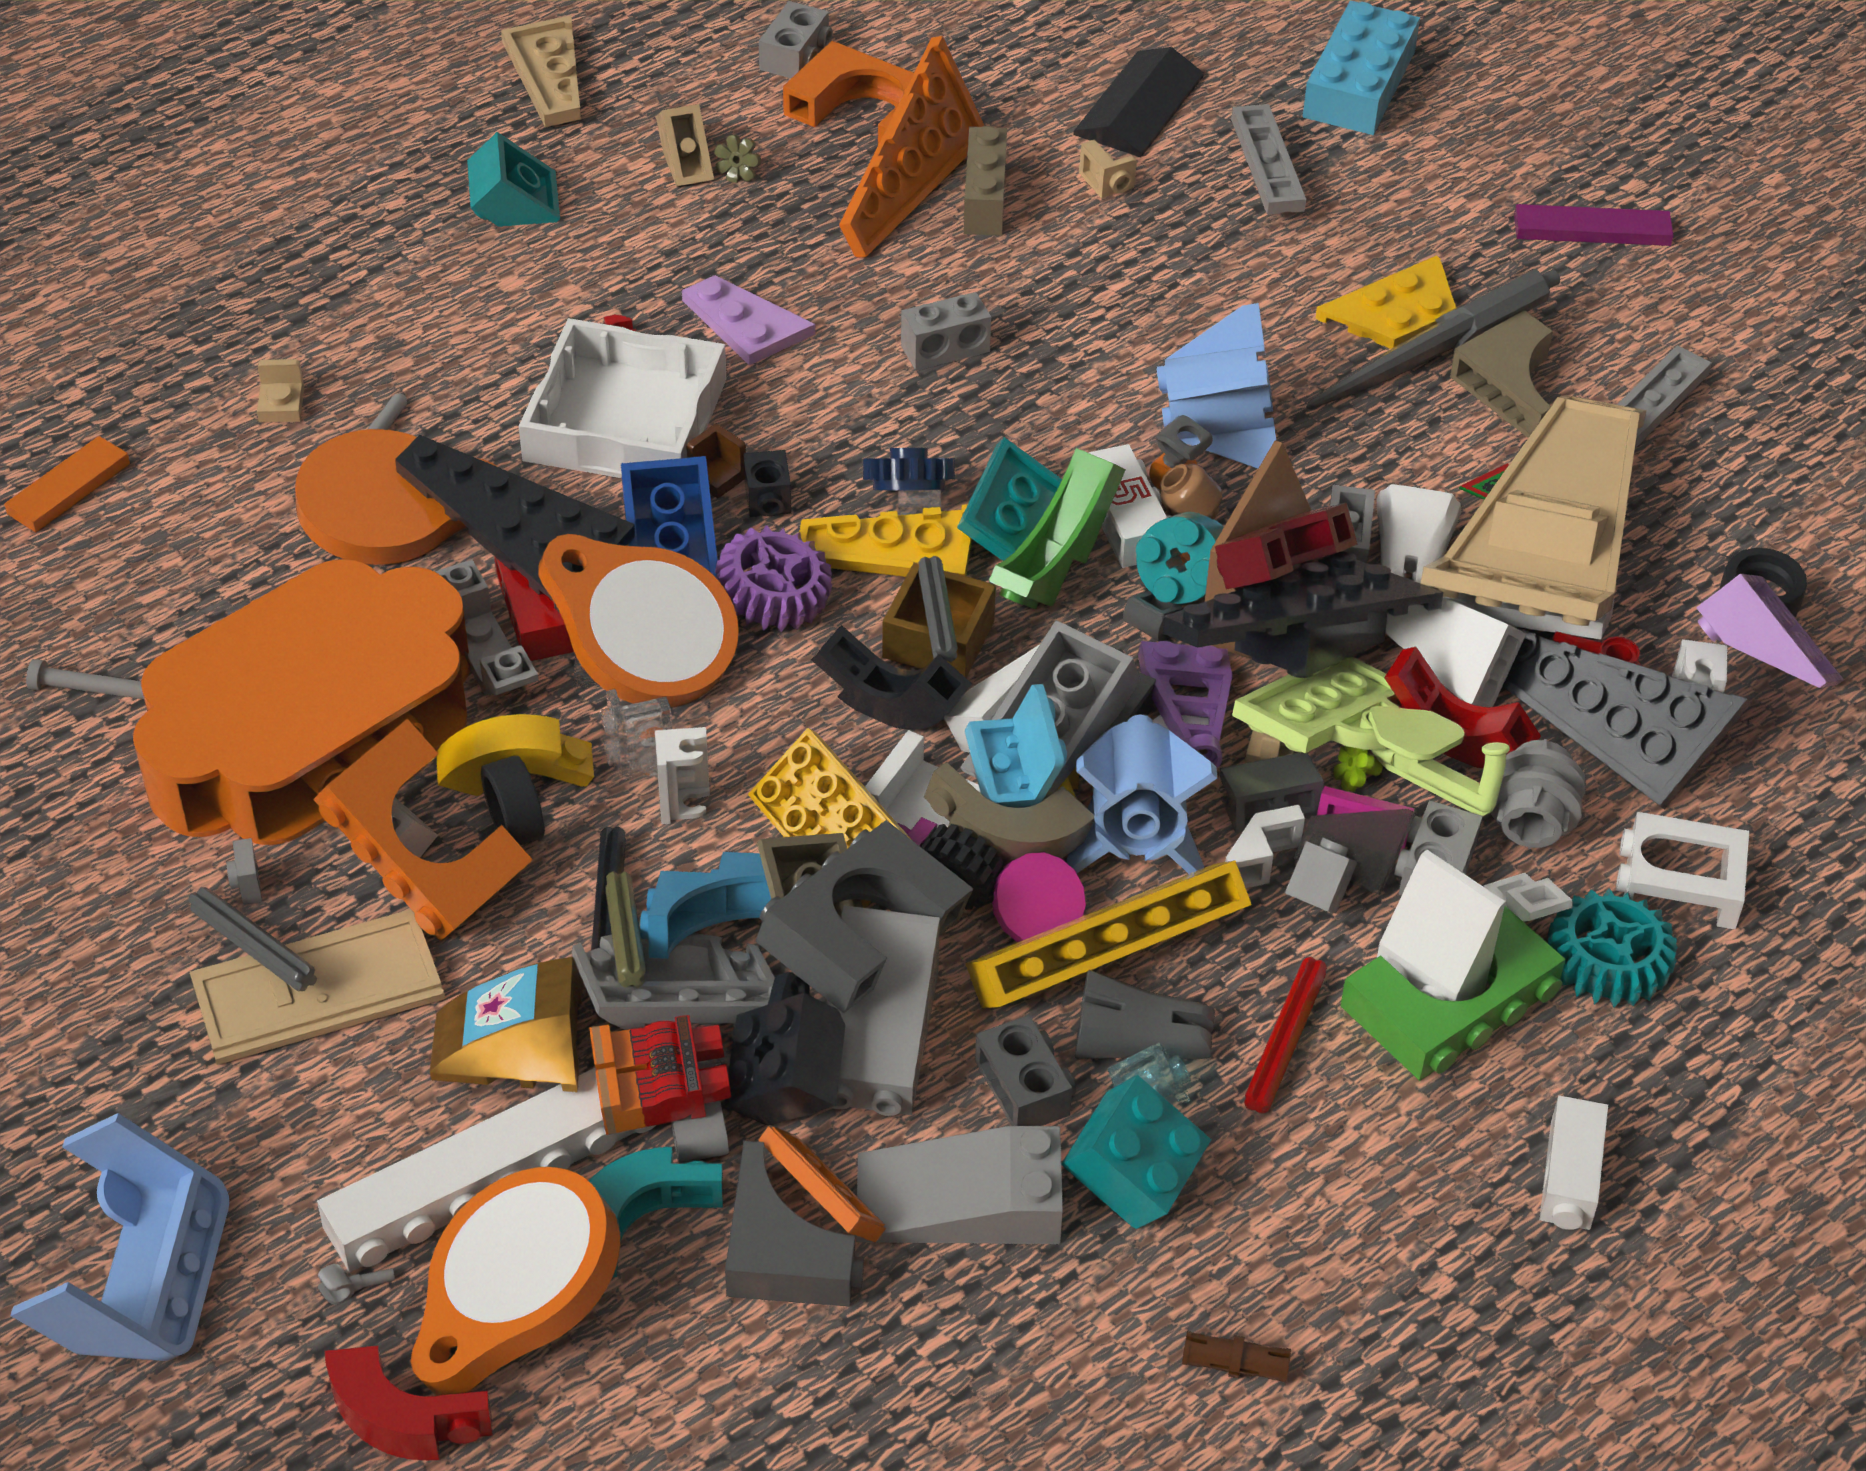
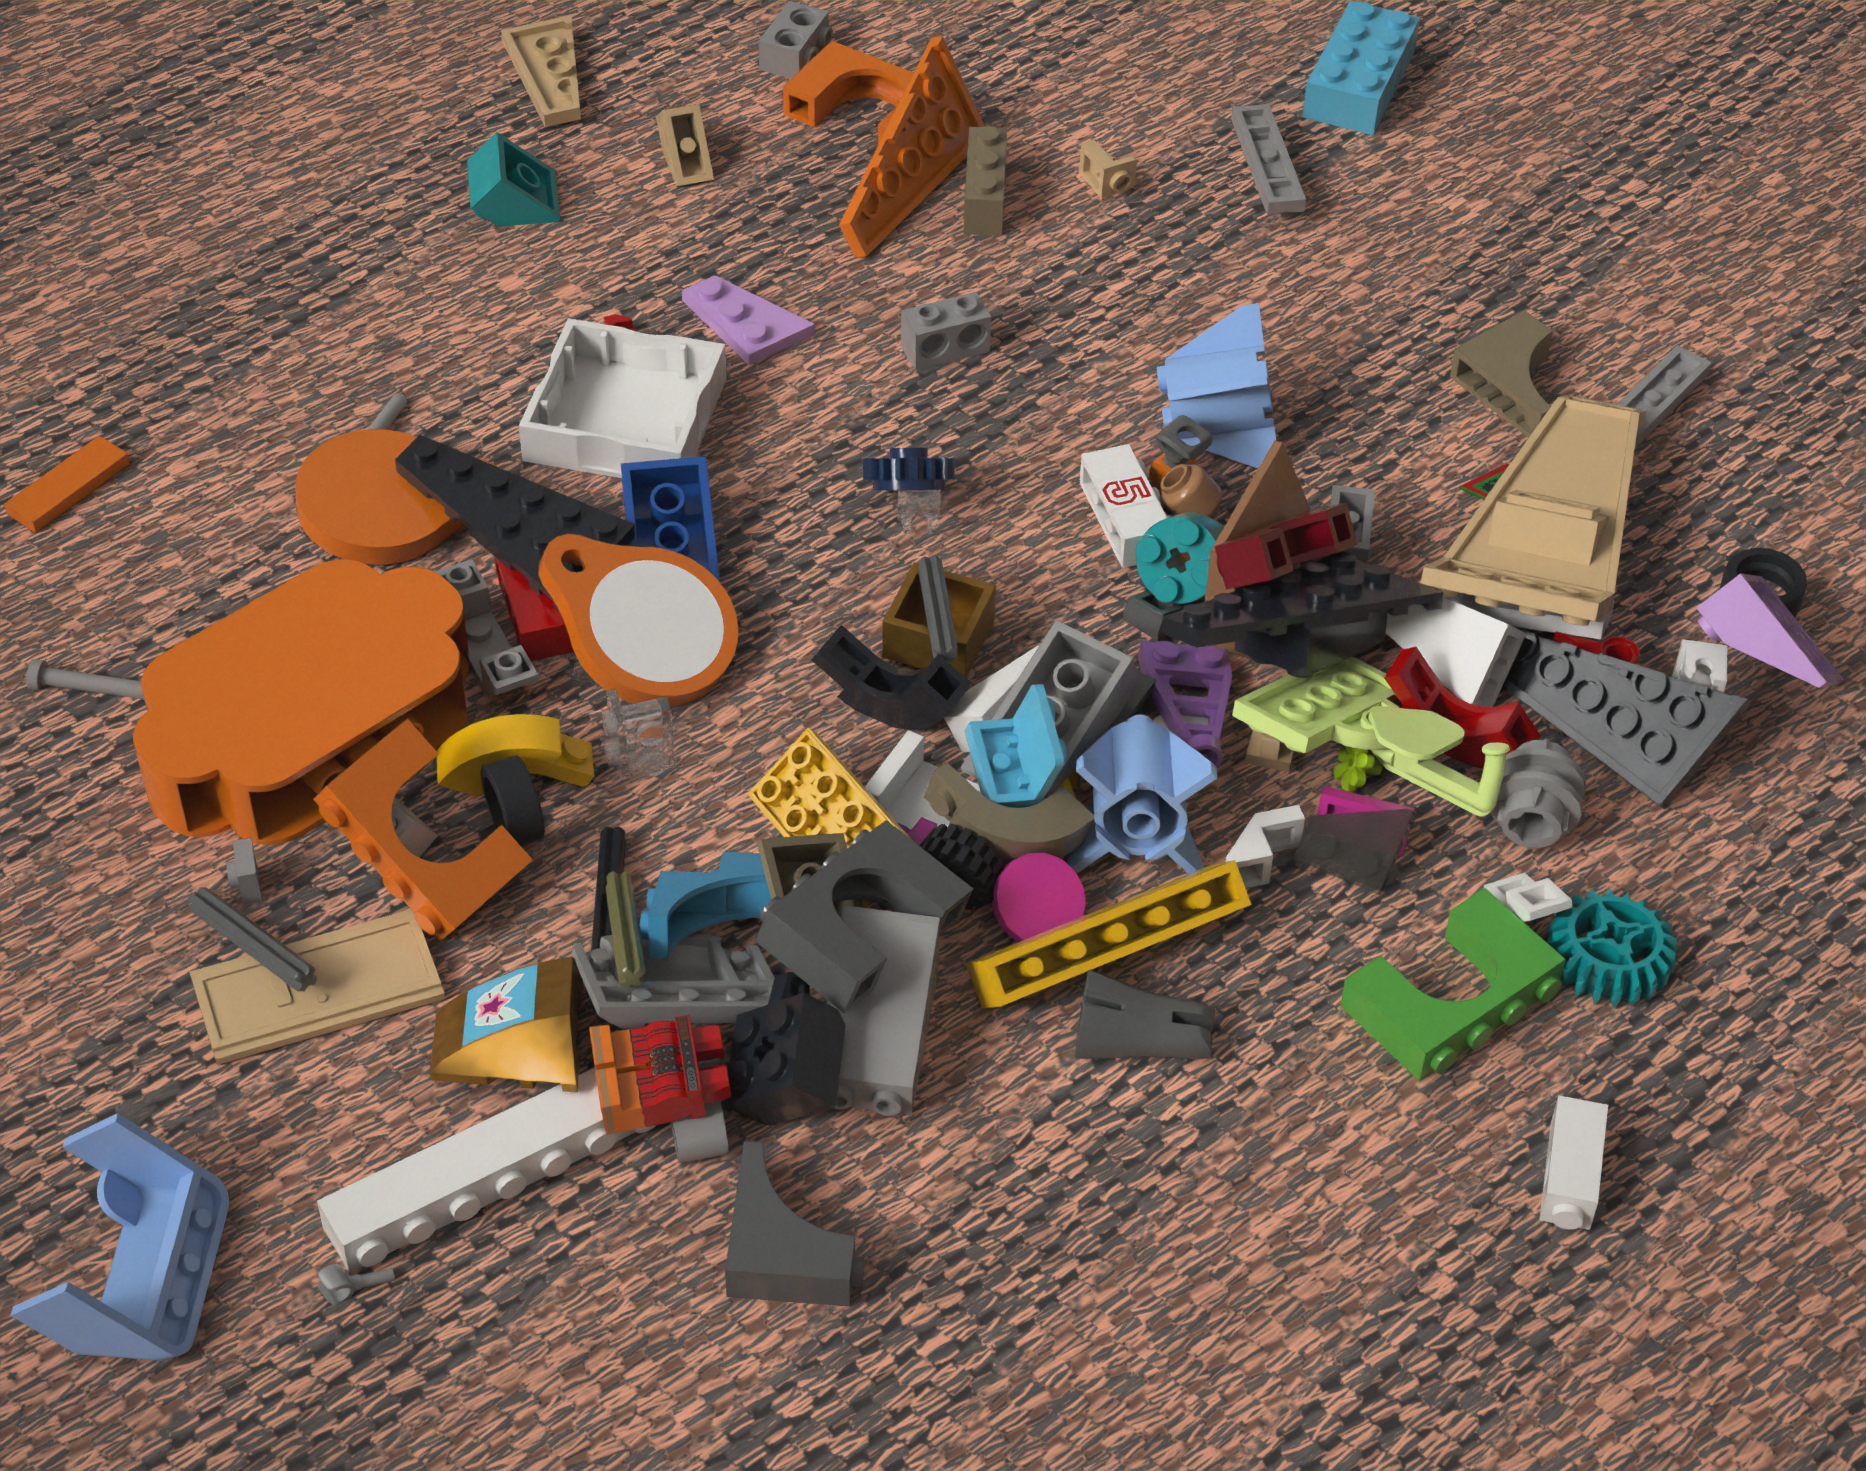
tan bracket [257,359,304,422] -> none
red arch [325,1346,493,1461] -> none
piece [410,1167,620,1396] -> none
teal arch [588,1147,724,1277] -> none
white hinge [655,727,710,824] -> none
reddish brown panel [686,423,746,499] -> none
olive plant [714,135,761,183] -> none
medium lavender gear [715,525,832,632] -> none
black brick [744,450,792,517] -> none
orange tile [758,1126,886,1243] -> none
yellow wing [799,504,972,577] -> none
light grey slope [856,1126,1063,1244] -> none
teal tile [957,437,1062,561] -> none
dark grey brick [975,1015,1076,1126] -> none
bright green arch [989,448,1126,609] -> none
teal brick [1061,1074,1212,1229] -> none
black slope [1073,47,1204,158] -> none
clear light blue bracket [1107,1042,1191,1105] -> none
reddish brown pin [1182,1331,1291,1383] -> none
dark grey hinge [1220,752,1324,833] -> none
red axle [1244,957,1327,1114] -> none
light grey brick [1285,838,1357,914] -> none
dark grey piece [1306,268,1560,408] -> none
yellow wing [1315,255,1456,349] -> none
white piece [1377,484,1461,588] -> none
white slope [1377,849,1506,1001] -> none
light grey brick [1394,800,1483,896] -> none
magenta tile [1514,204,1674,246] -> none
white panel [1616,812,1749,929] -> none

